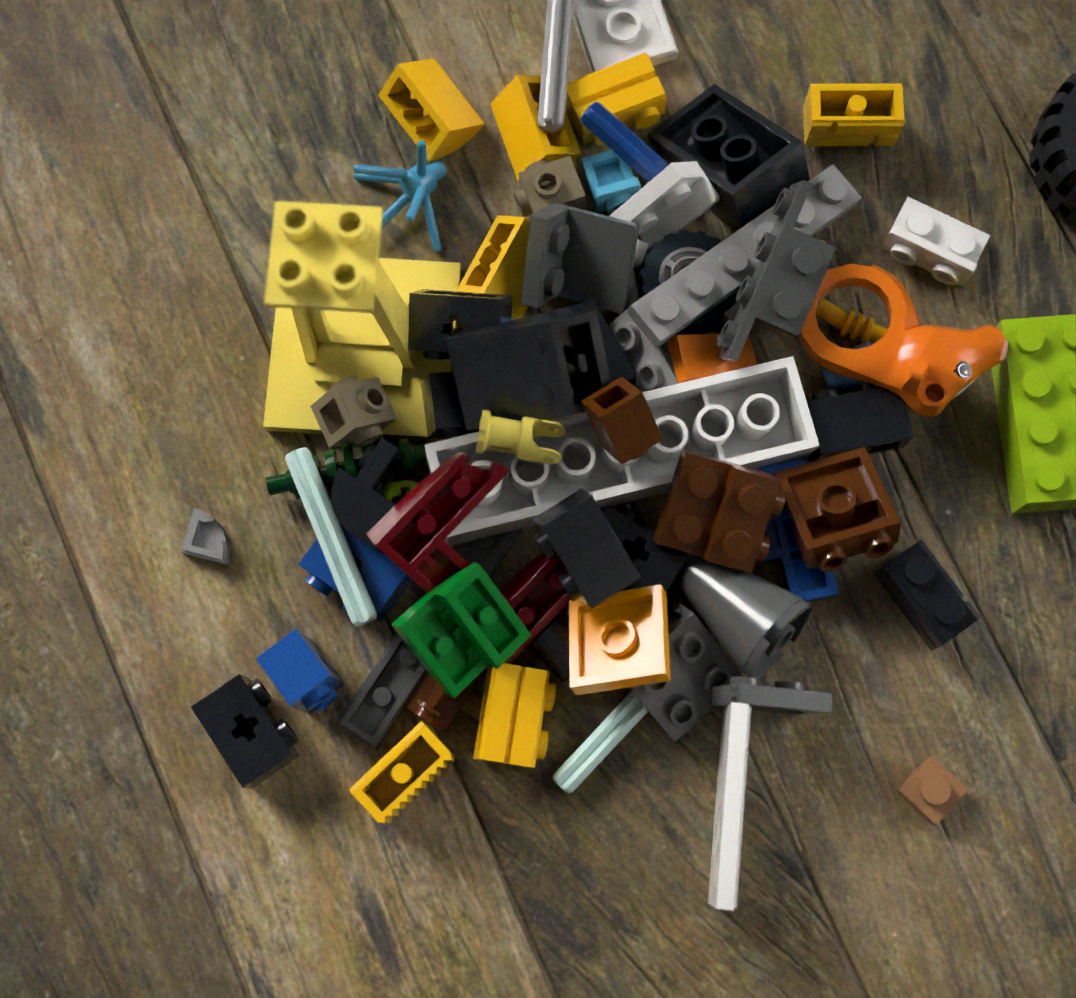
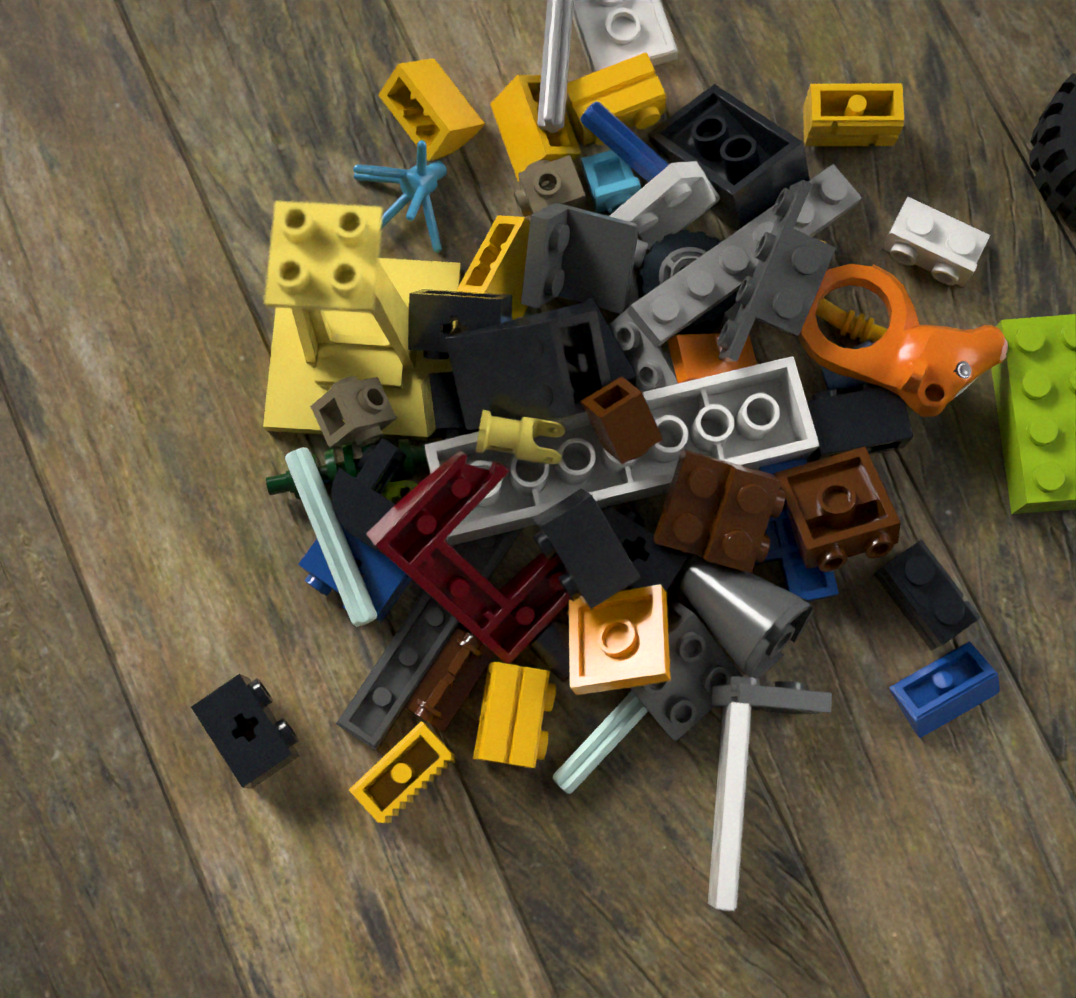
light grey tile [180,508,230,566] -> none
blue brick [255,628,344,713] -> none
green slope [391,562,531,698] -> none
medium nougat plate [896,756,968,825] -> none
none -> blue slope [889,641,1000,738]

